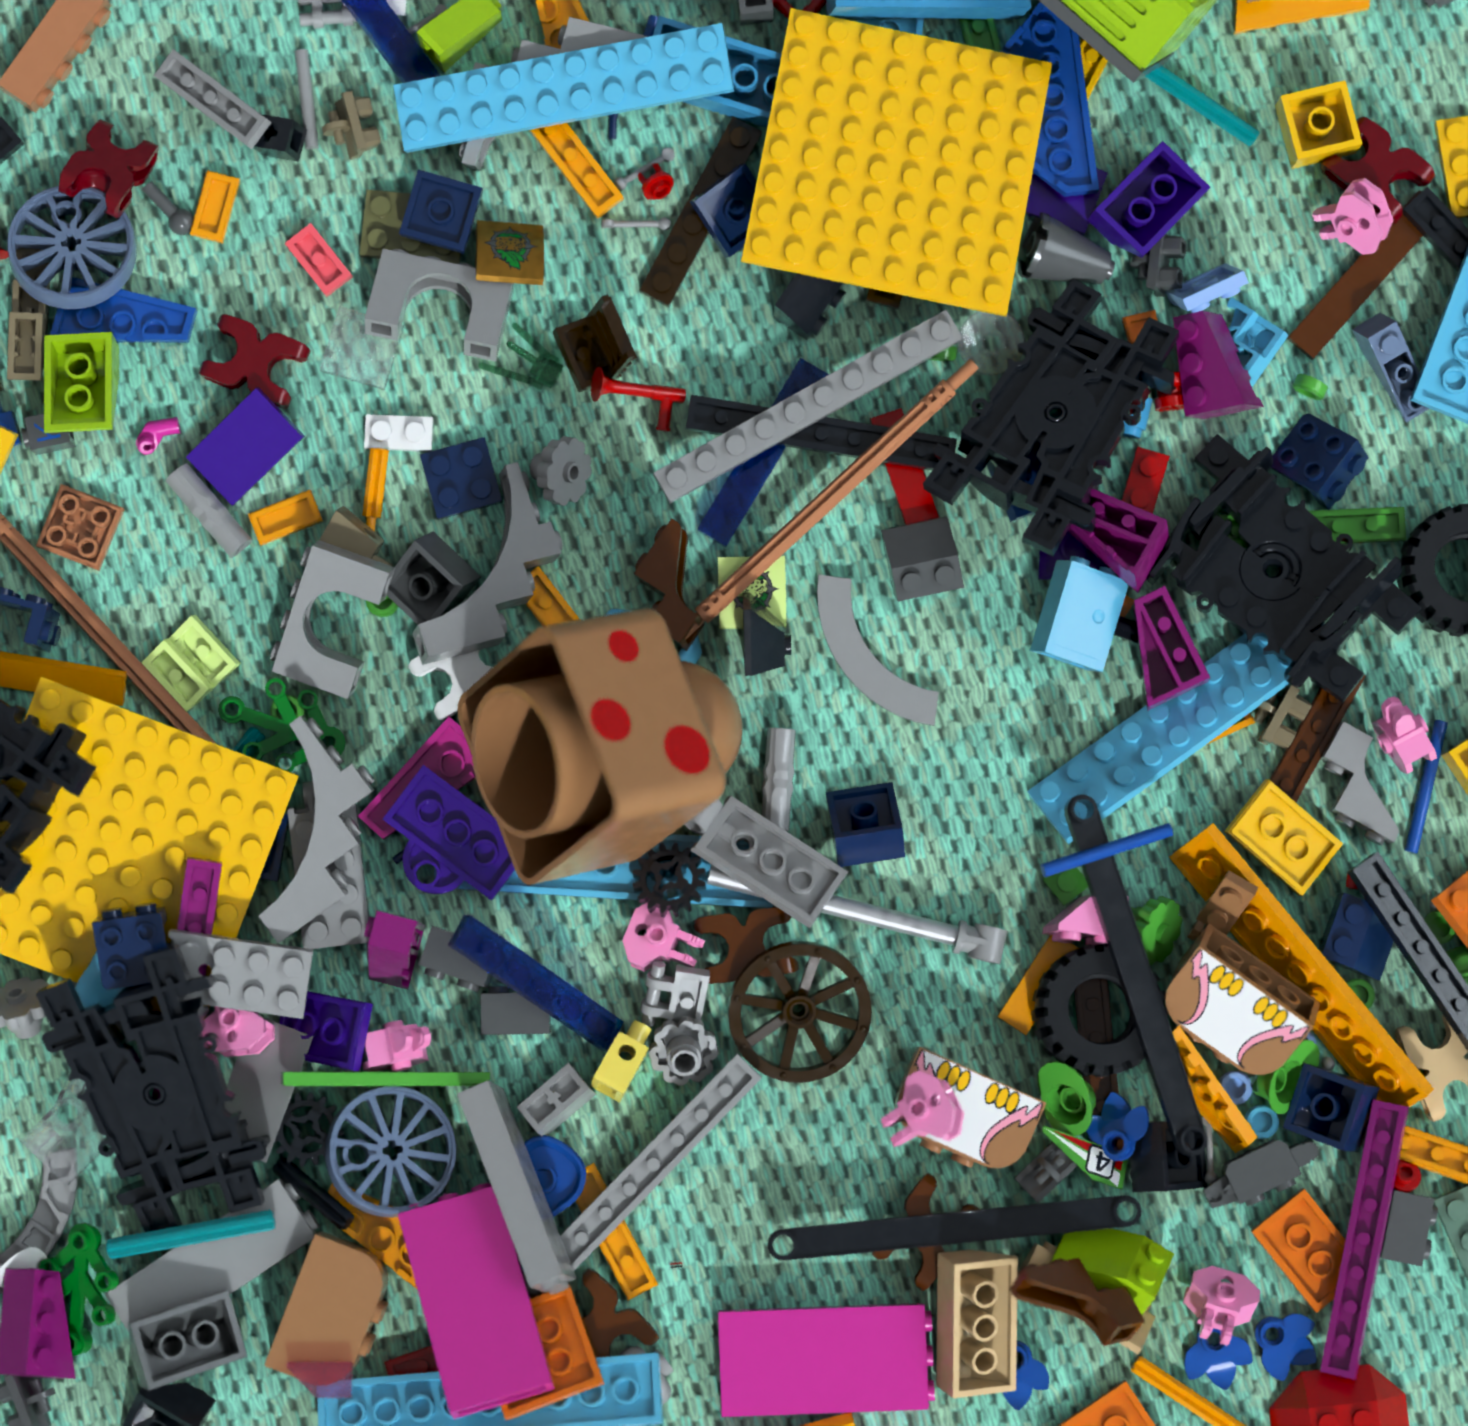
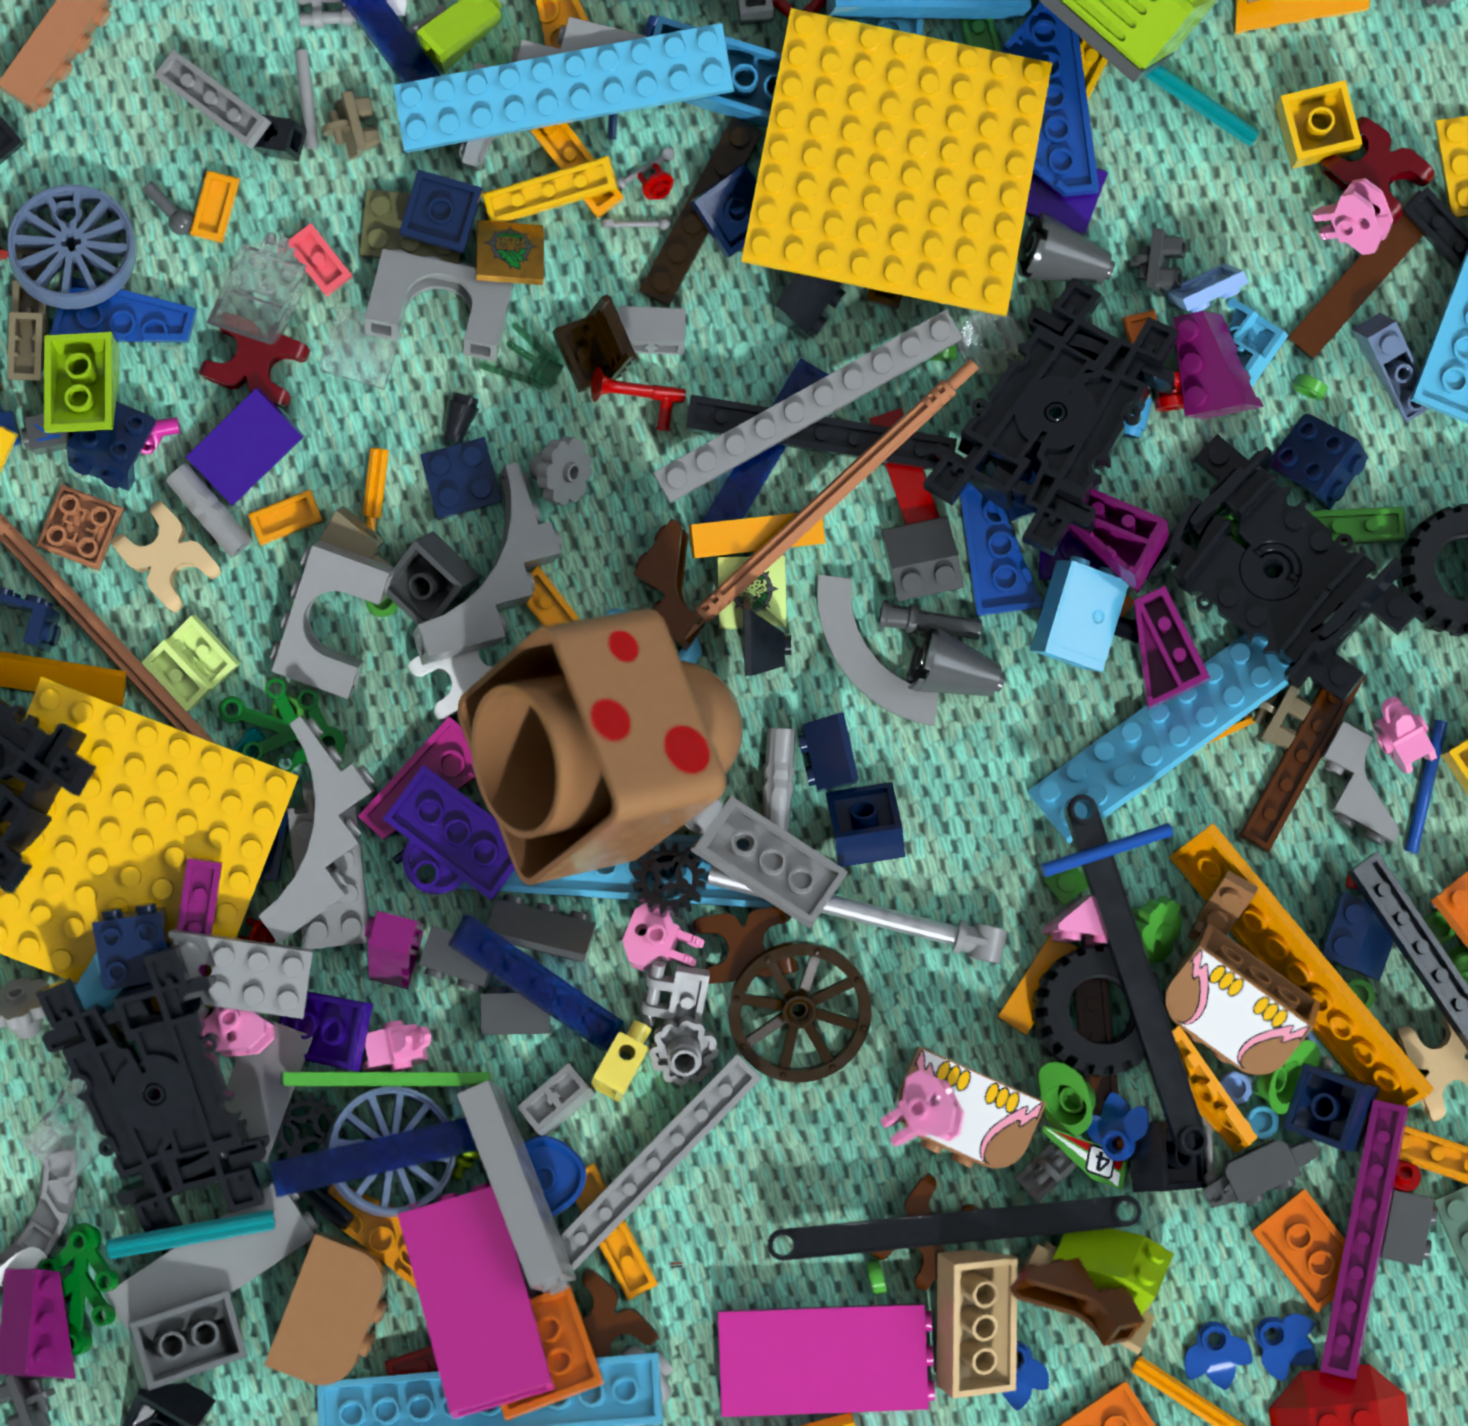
dark red piece [59,119,159,218] -> none
clear pink tile [287,1361,353,1398] -> none
white plate [364,414,434,452] -> none
dark purple slope [1087,141,1211,258] -> none
red plate [1121,447,1170,514] -> none
bright pink hinge [1183,1266,1260,1346] -> none
yellow tile [1224,779,1343,896] -> none
none -> dark blue bracket [66,401,156,491]
none -> tan piece [111,500,222,613]
none -> clear piece [207,232,306,345]
none -> red plate [239,918,275,944]
none -> clear blue plate [269,1117,478,1198]
none -> black cone [443,391,479,443]
none -> lime hair [452,1137,481,1180]
none -> yellow tile [482,156,619,222]
none -> dark grey slope [484,894,596,963]
none -> light grey hinge [619,306,686,355]
none -> light orange tile [689,512,825,558]
none -> dark blue slope [797,712,859,793]
none -> bright green tile [865,1259,887,1295]
none -> dark grey pin [878,599,982,640]
none -> dark grey cone [907,625,1005,697]
none -> blue wing [959,482,1043,617]

